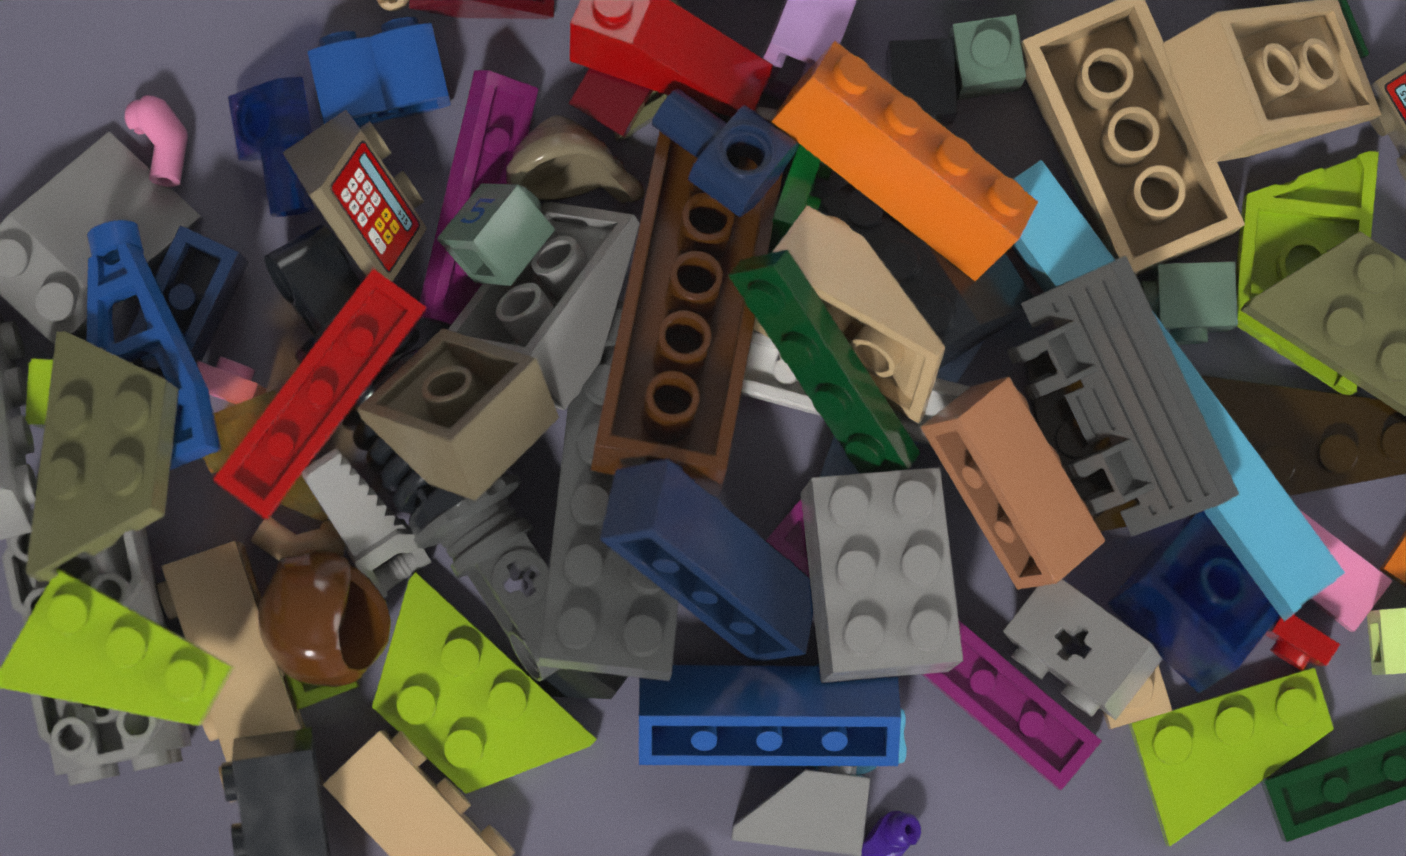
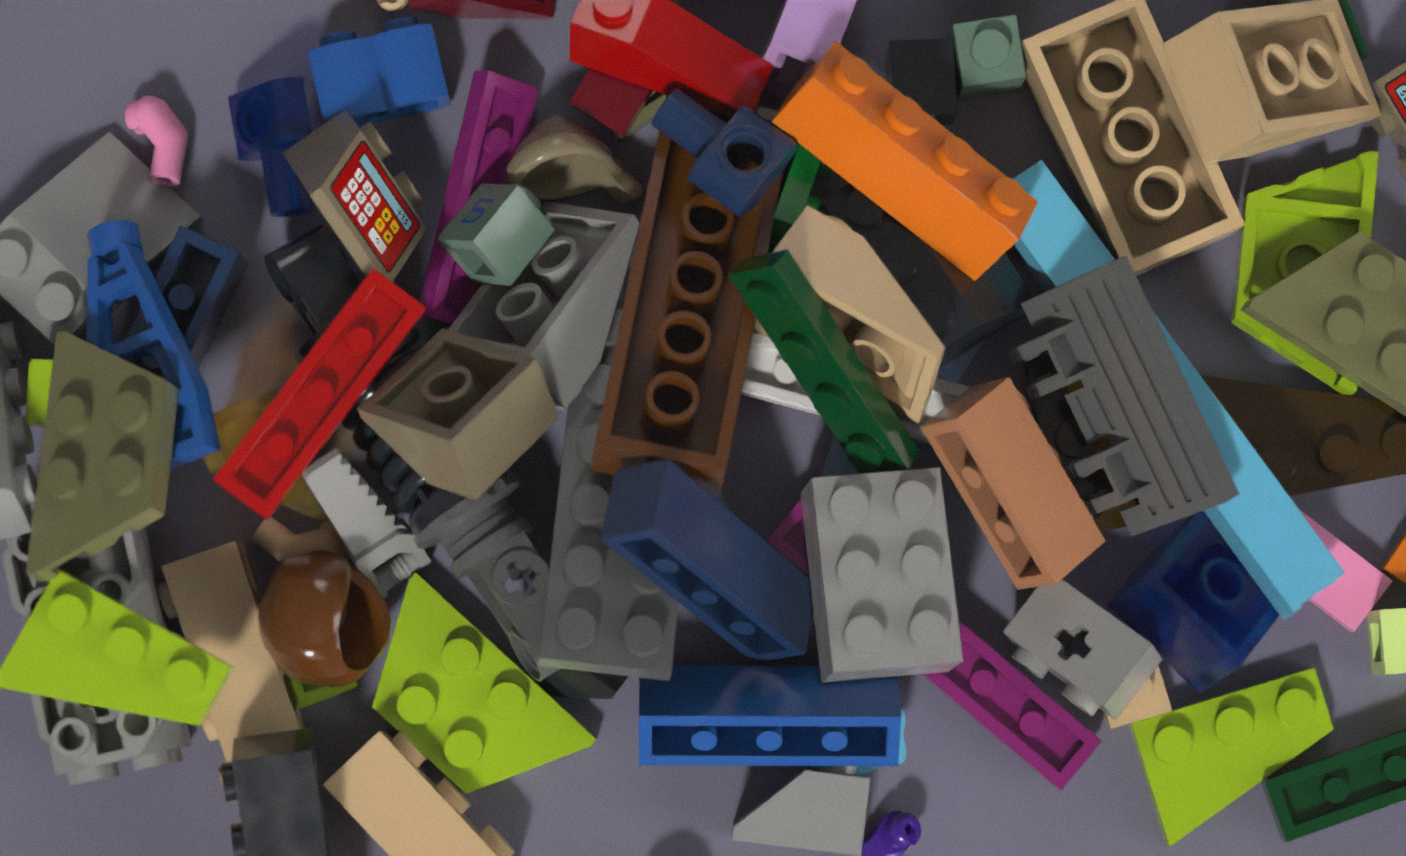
bright pink plate [197,356,267,413] -> none
sand green brick [1140,262,1238,345] -> none
red plate [1261,611,1340,670] -> none

